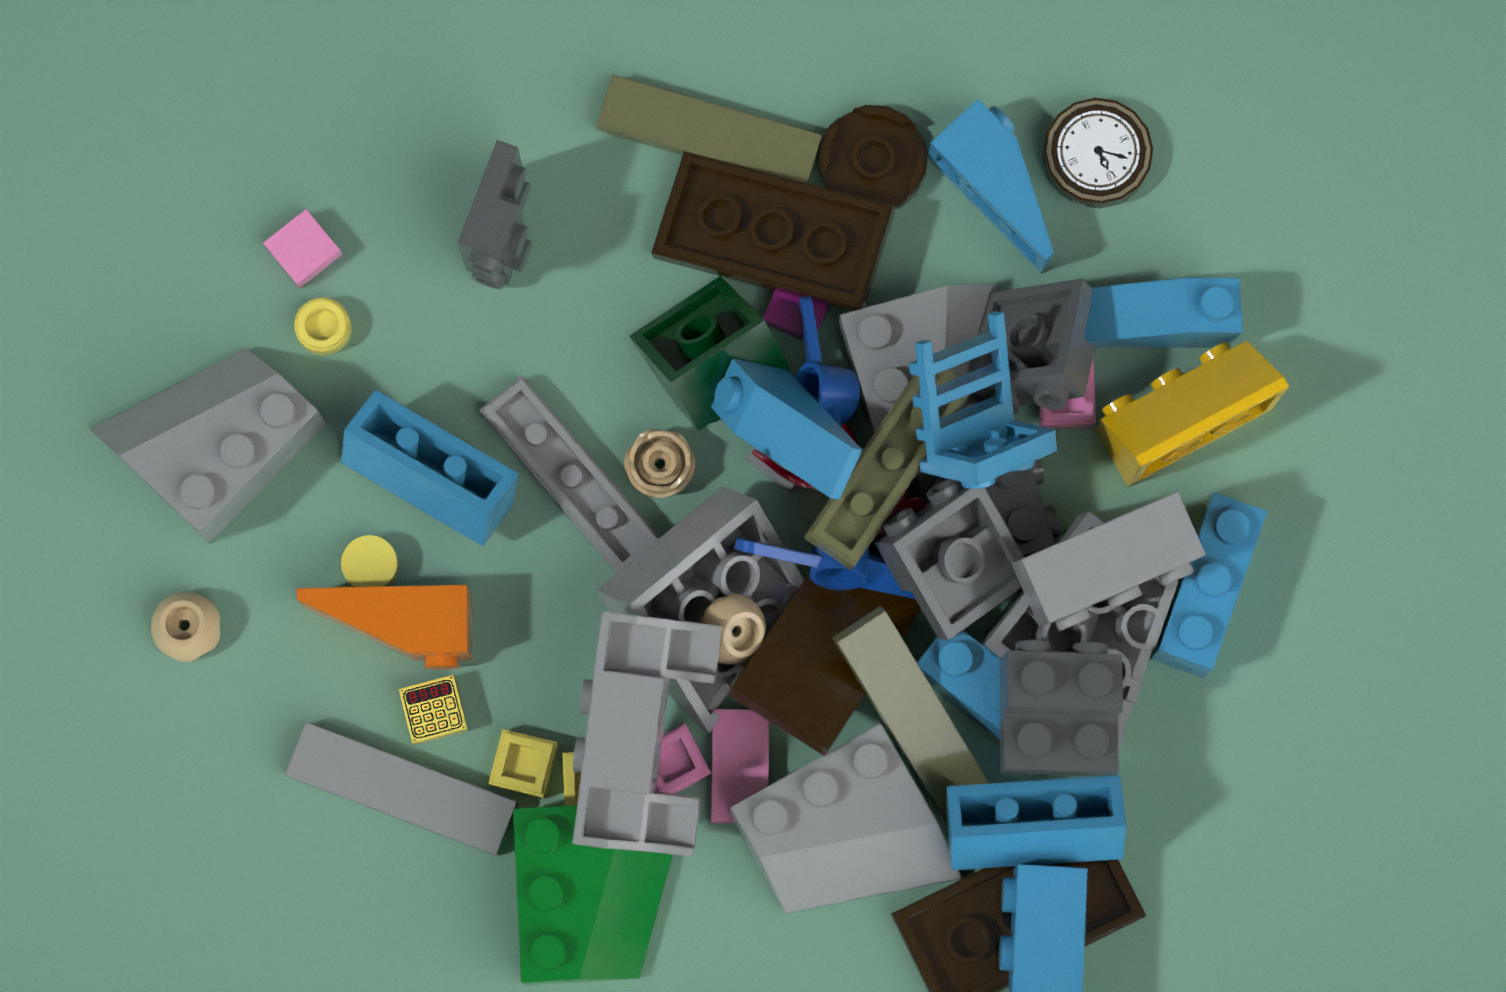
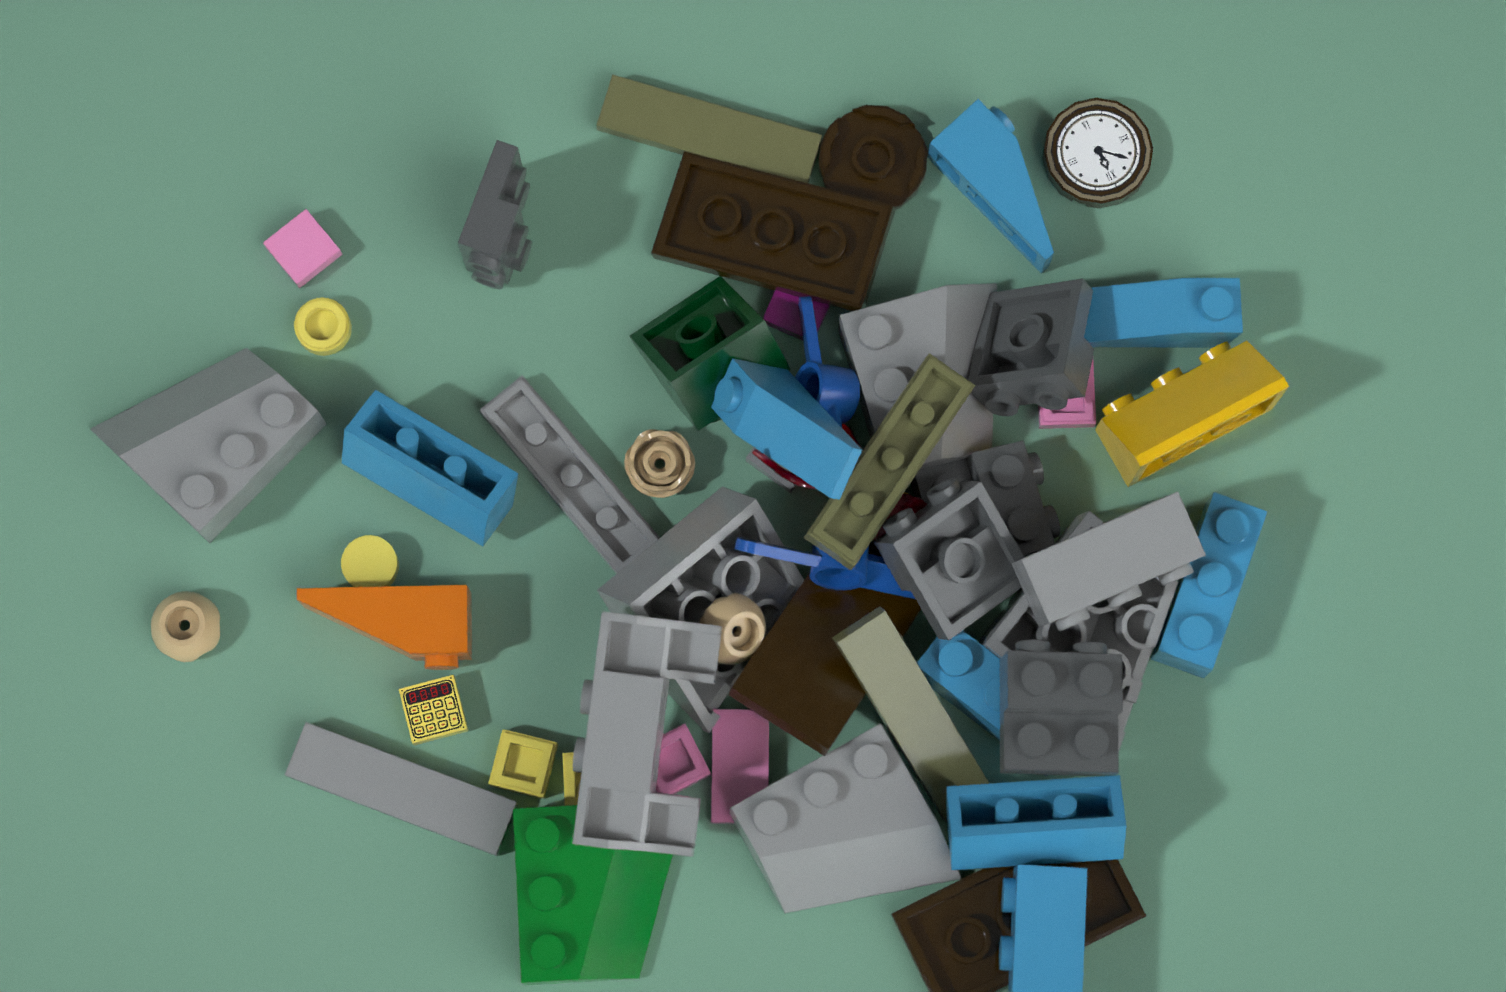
dark azure plate [909,311,1057,489] -> none

